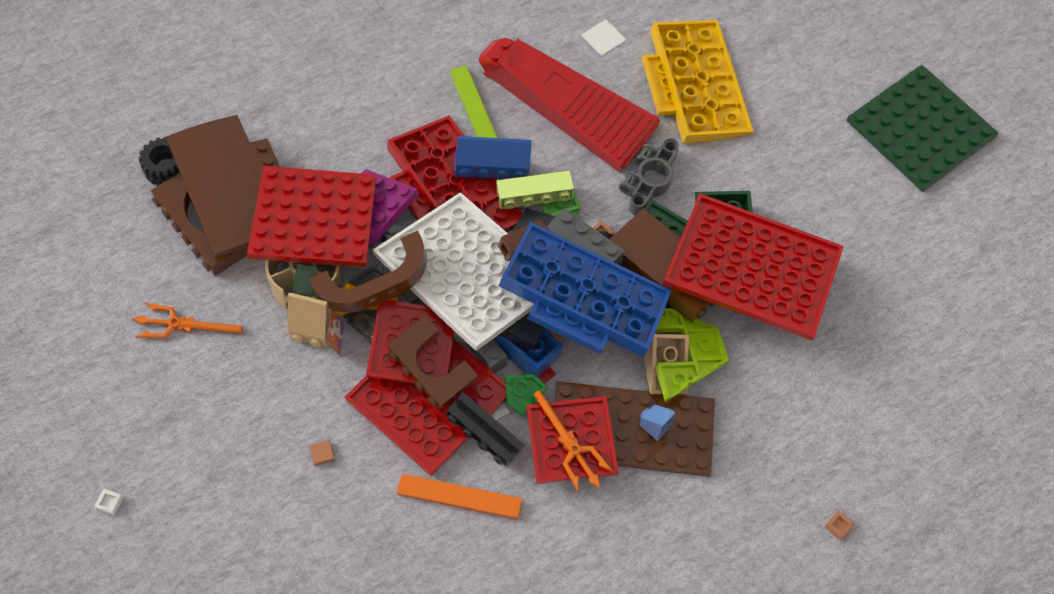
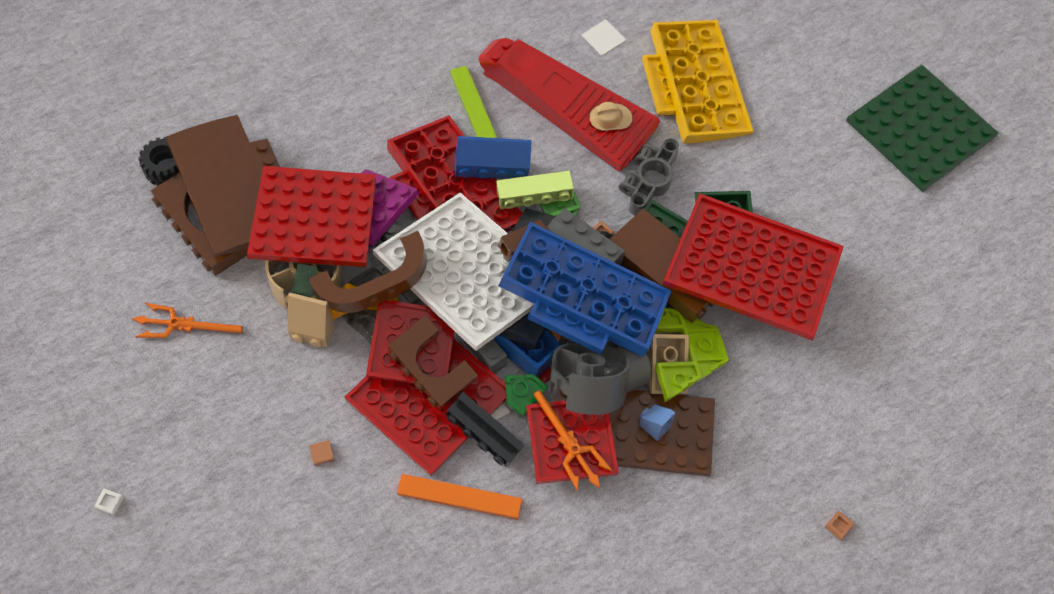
sticker [327,309,344,356] -> none
none -> dark grey animal [549,342,651,415]
none -> tan piece [590,102,632,131]

